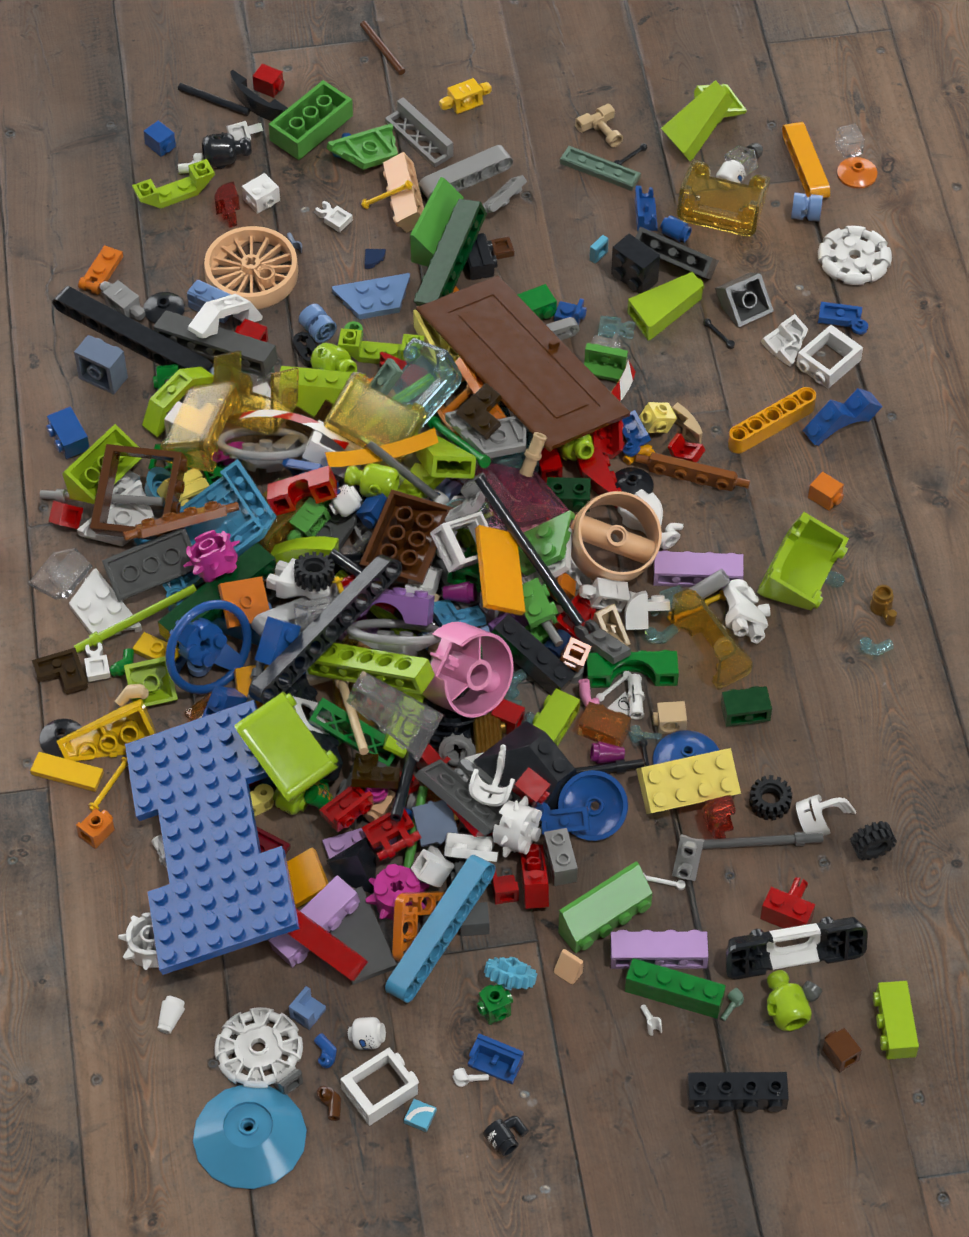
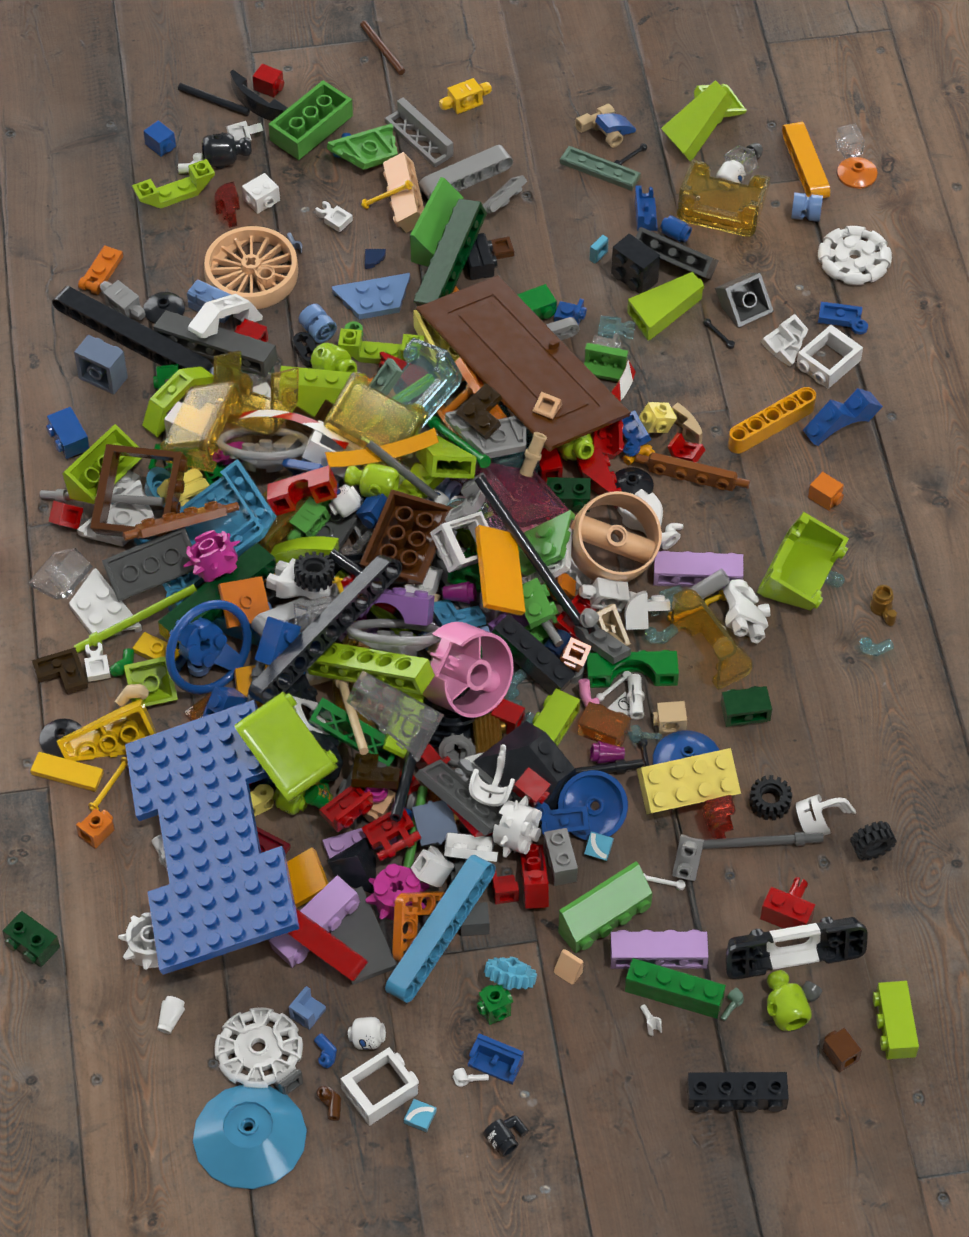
none -> dark green brick [2,911,60,967]
none -> light nougat slope [533,392,562,420]
none -> light grey hinge [579,608,599,628]
none -> medium azure tile [584,831,614,861]
none -> blue slope [595,113,636,135]

